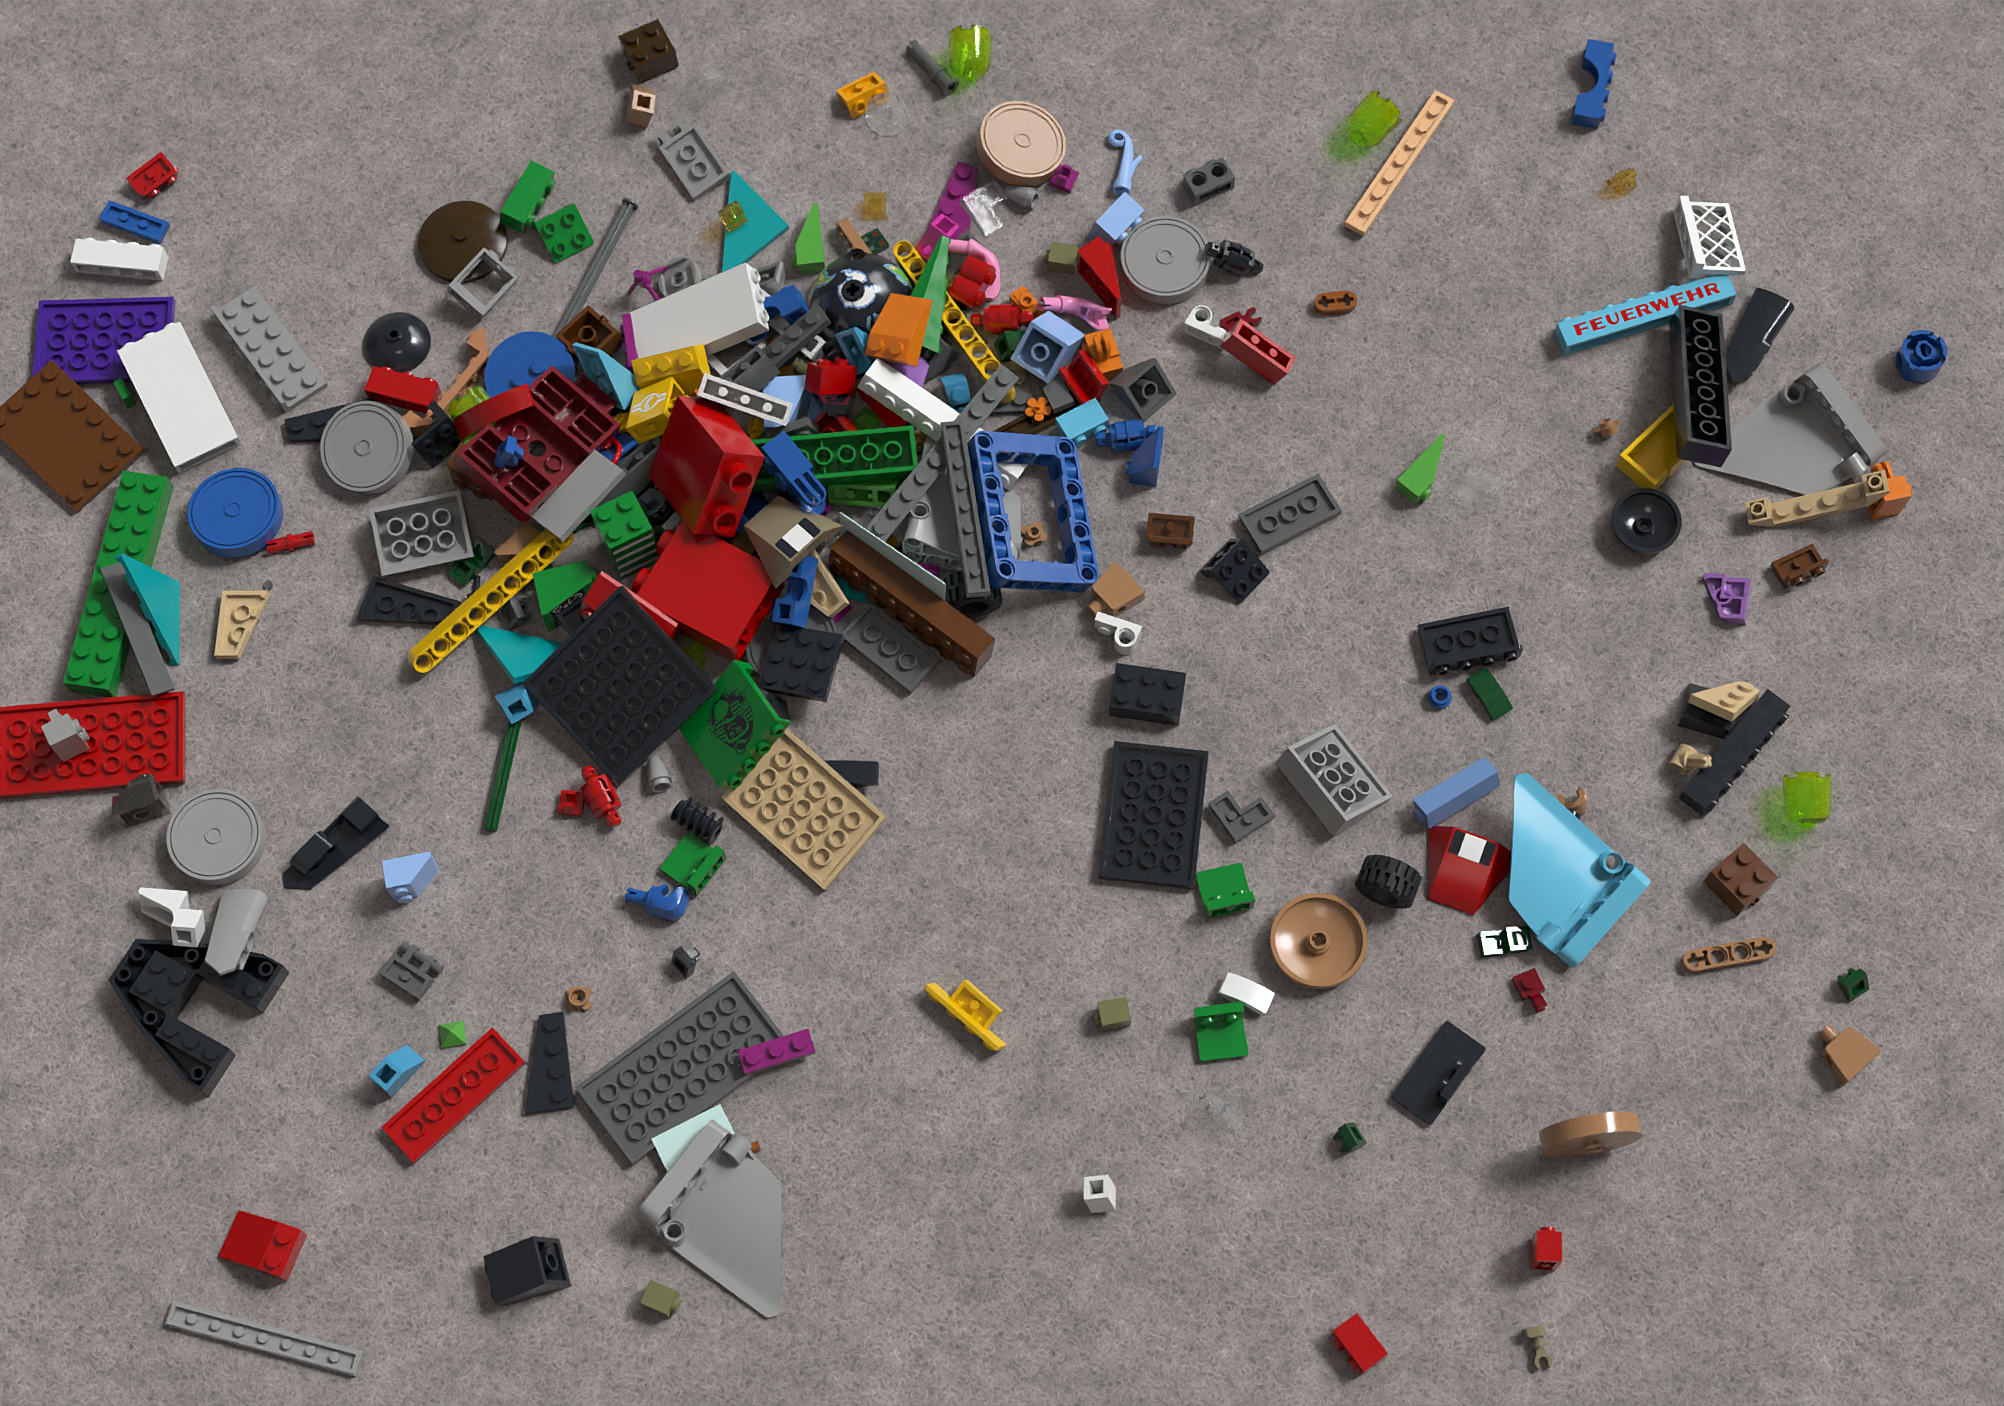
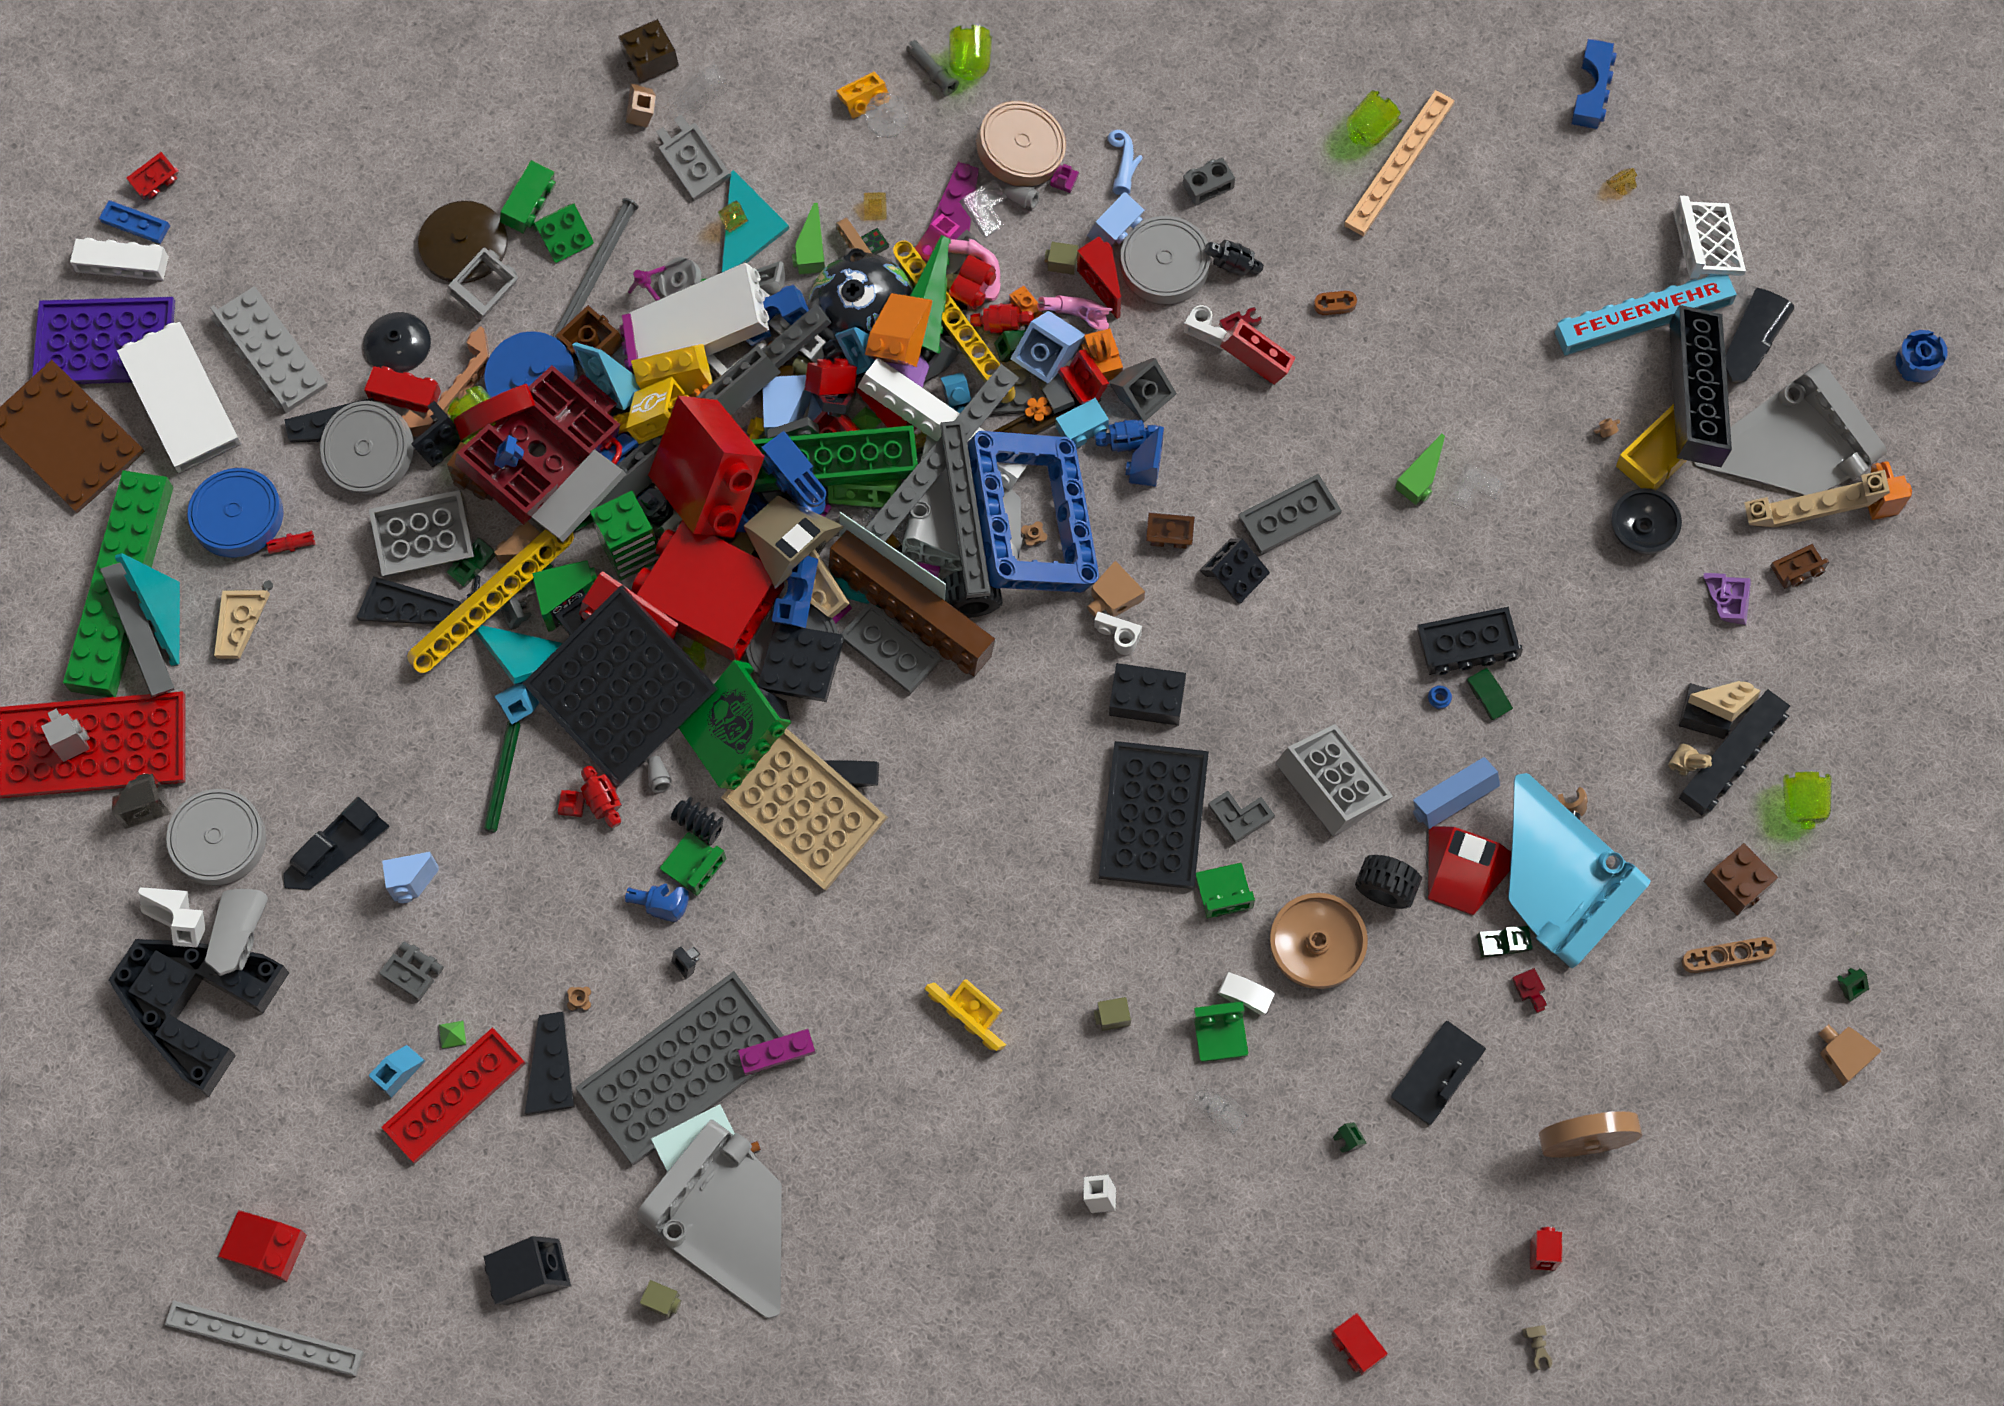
green tile [114,378,136,409] -> none
white brick [697,373,793,426] -> none

